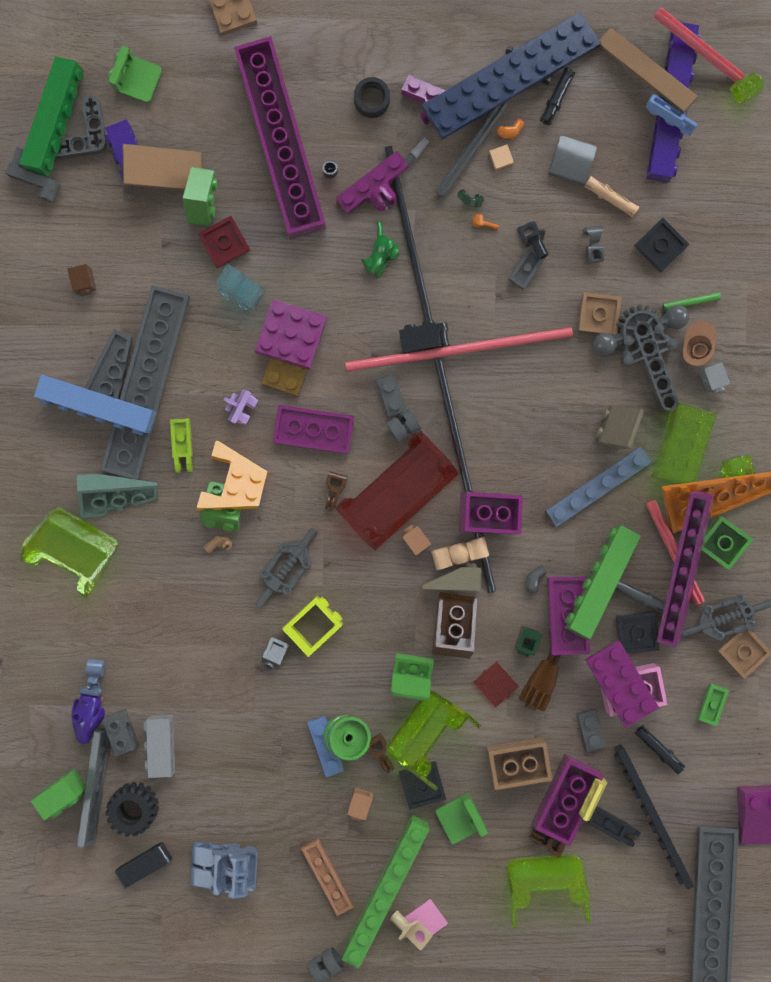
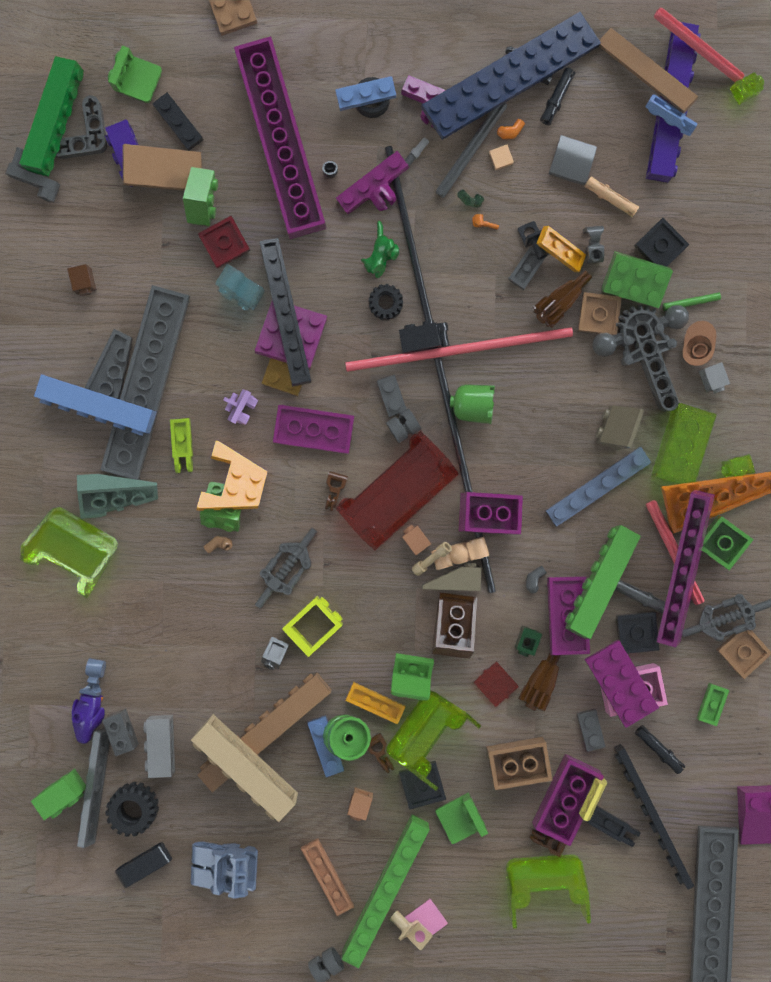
none -> black plate [152,92,204,151]
none -> tan brick [191,714,298,822]
none -> medium nougat brick [198,672,332,793]
none -> black plate [259,238,311,387]
none -> medium blue plate [335,76,396,111]
none -> light orange plate [345,682,406,724]
none -> black tyre [369,284,403,321]
none -> tan bar [412,542,452,576]
none -> bright green cylinder [450,384,495,424]
none -> reddish brown piece [533,271,592,328]
none -> light orange plate [536,226,586,272]
none -> bright green brick [601,251,673,308]

